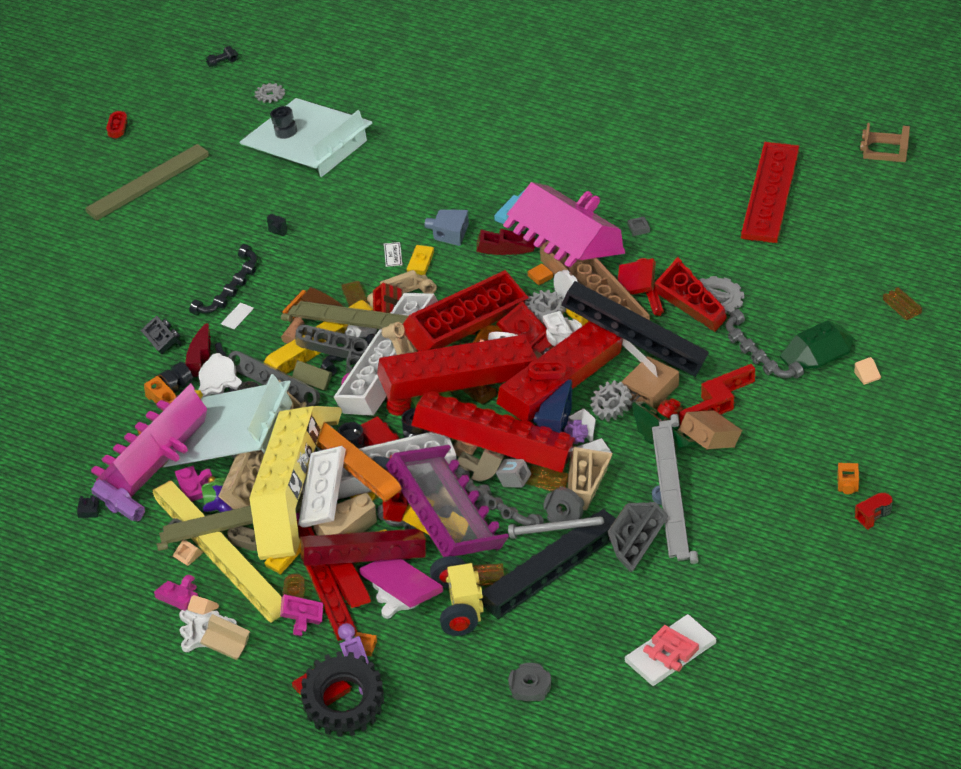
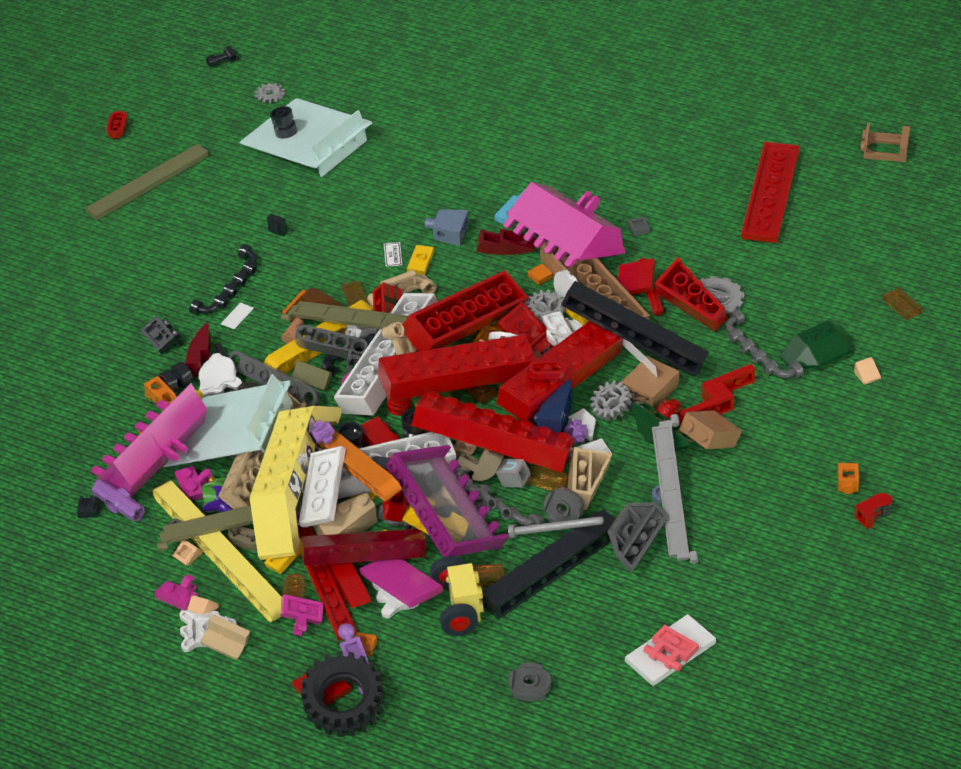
none -> medium lavender gear [310,420,335,445]

